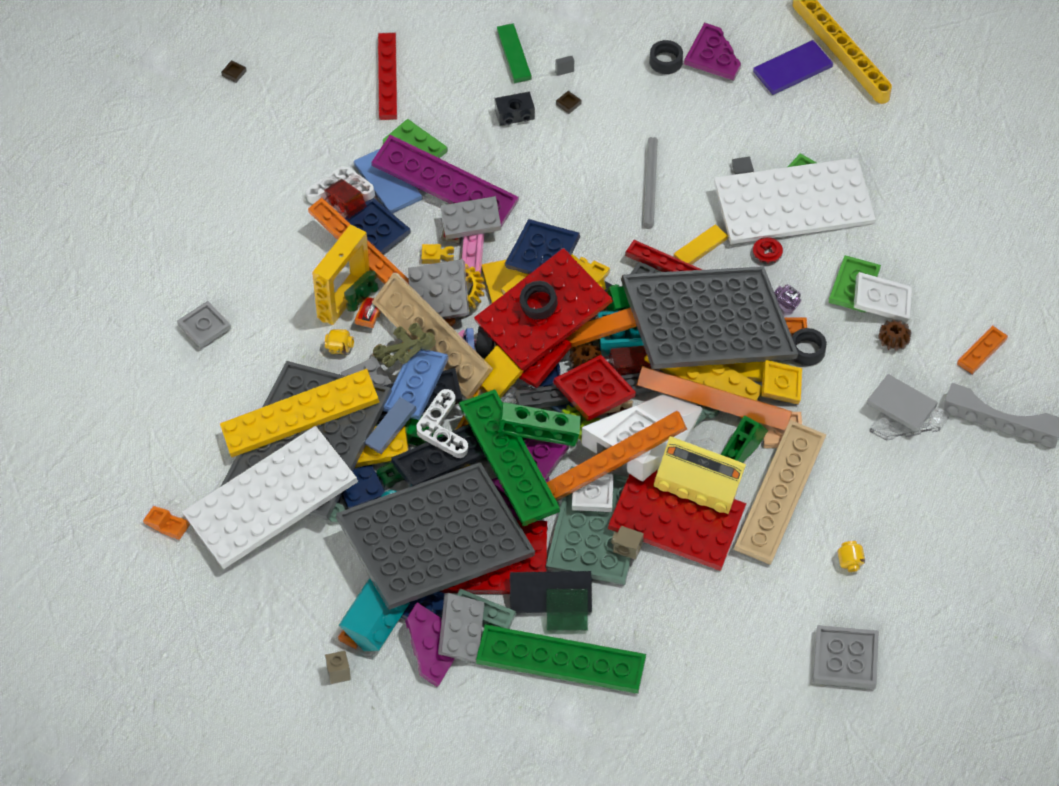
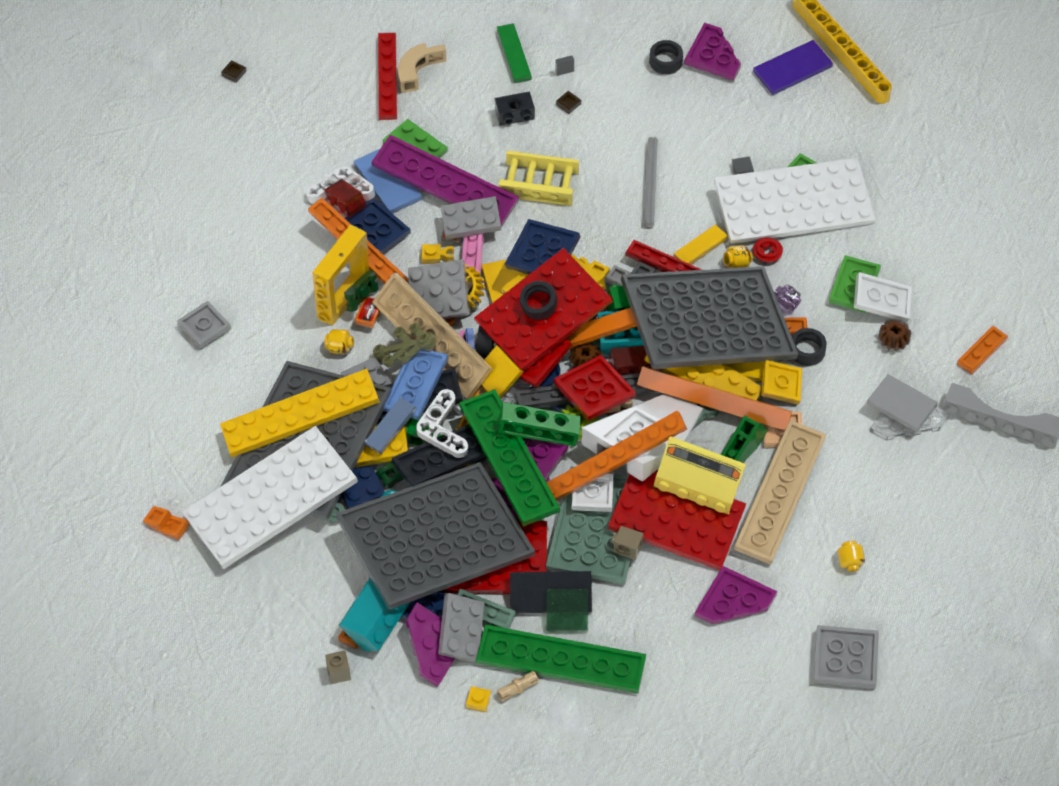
none -> tan arch [398,43,447,94]
none -> yellow plate [466,686,491,712]
none -> tan pin [497,671,539,702]
none -> light yellow fence [499,151,579,206]
none -> light grey tile [605,265,631,286]
none -> magenta plate [695,566,777,624]
none -> yellow head [723,245,753,268]

